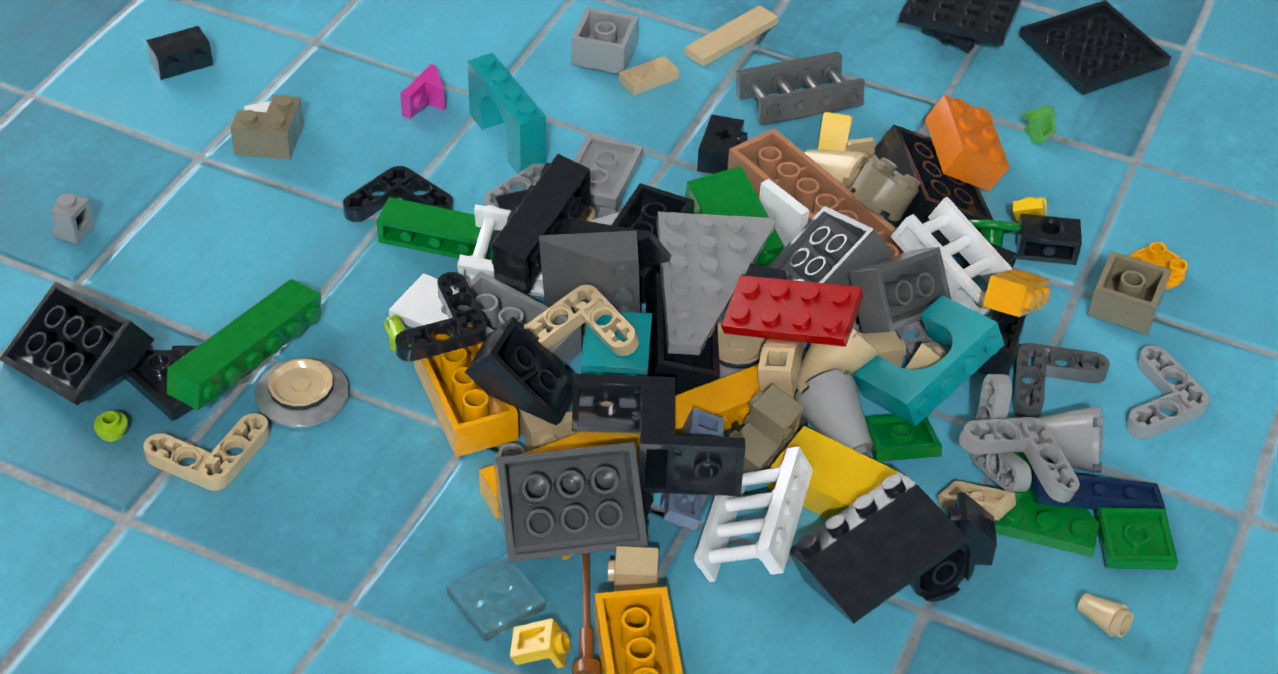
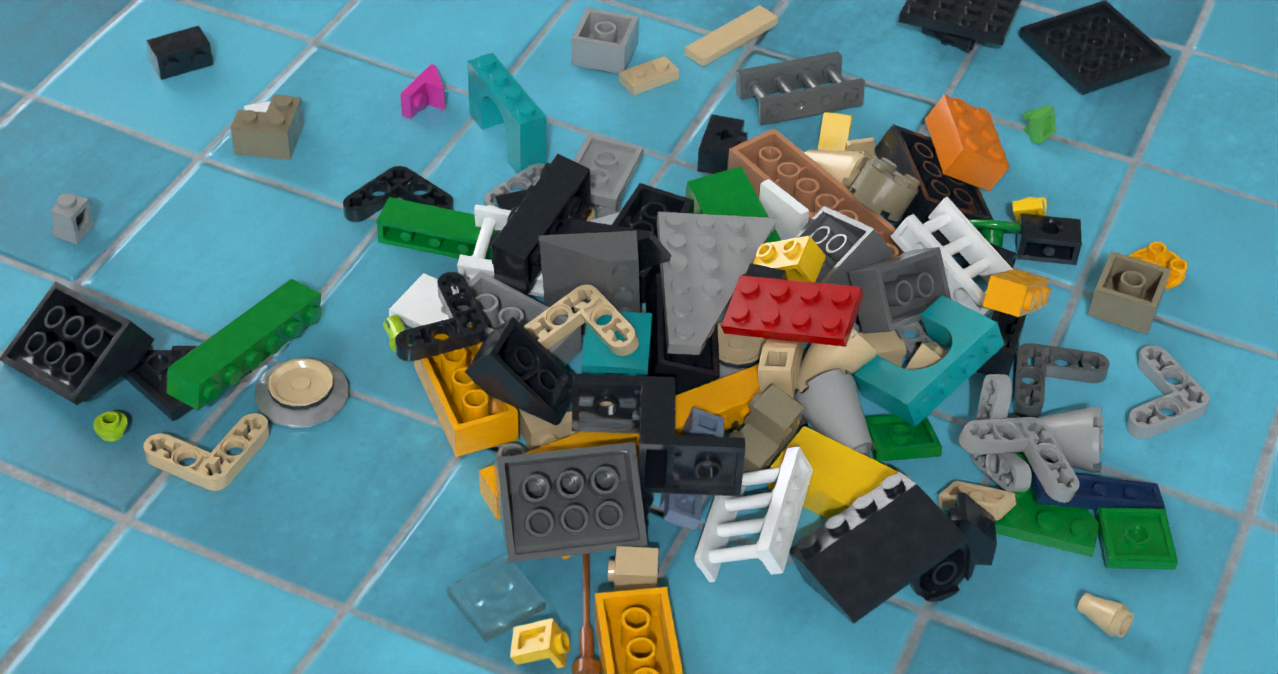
none -> yellow brick [753,236,826,282]

